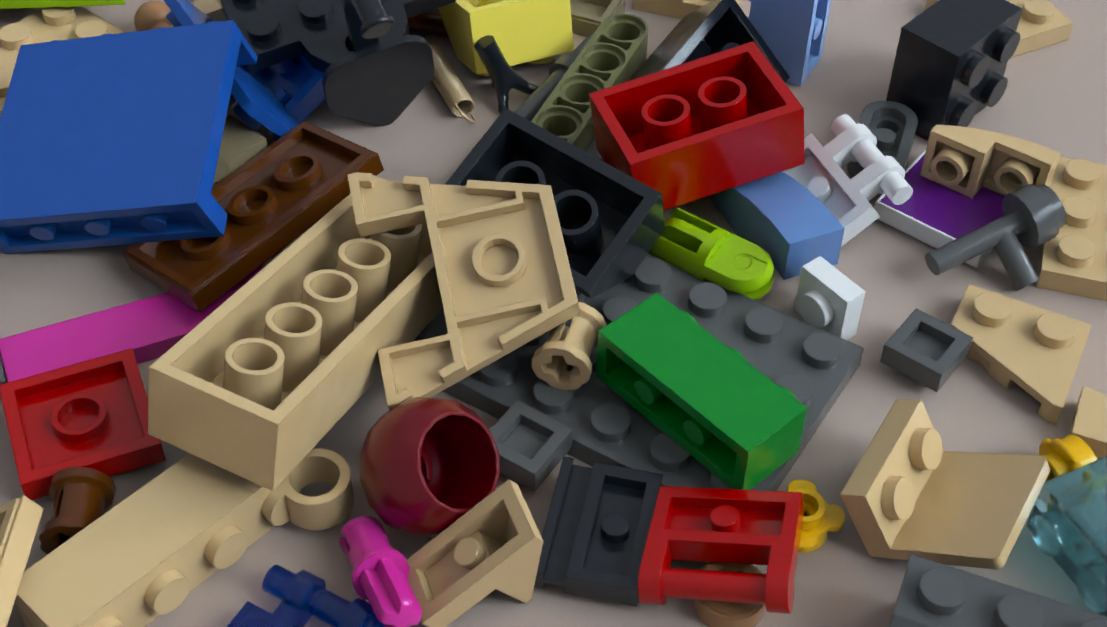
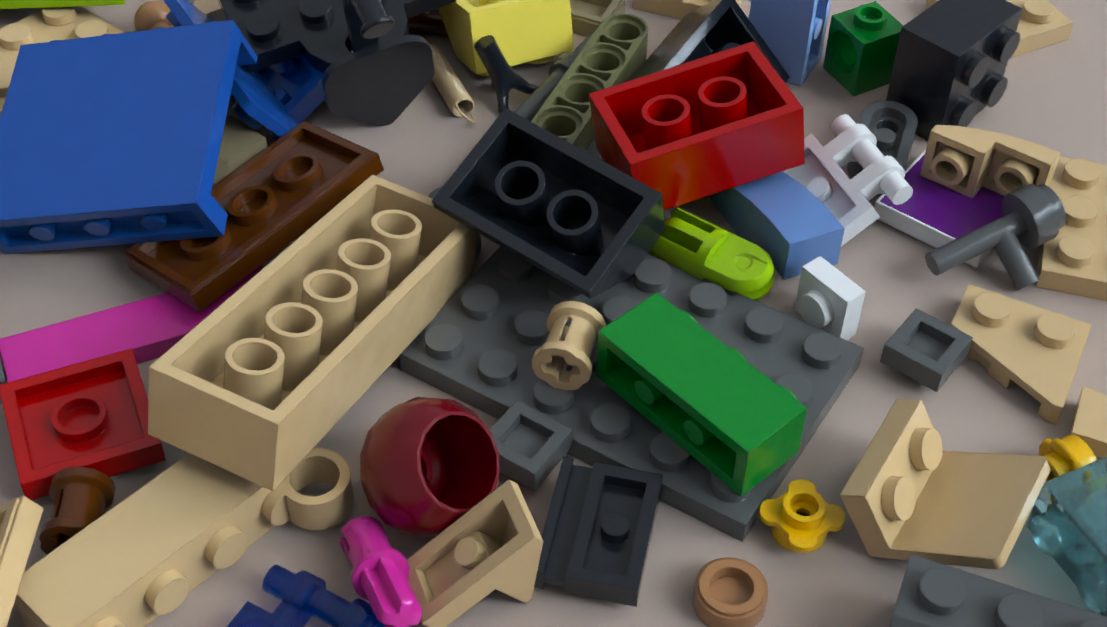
tan wing [347,172,580,410] -> none
red plate [638,486,804,614] -> none
none -> green brick [823,1,903,97]

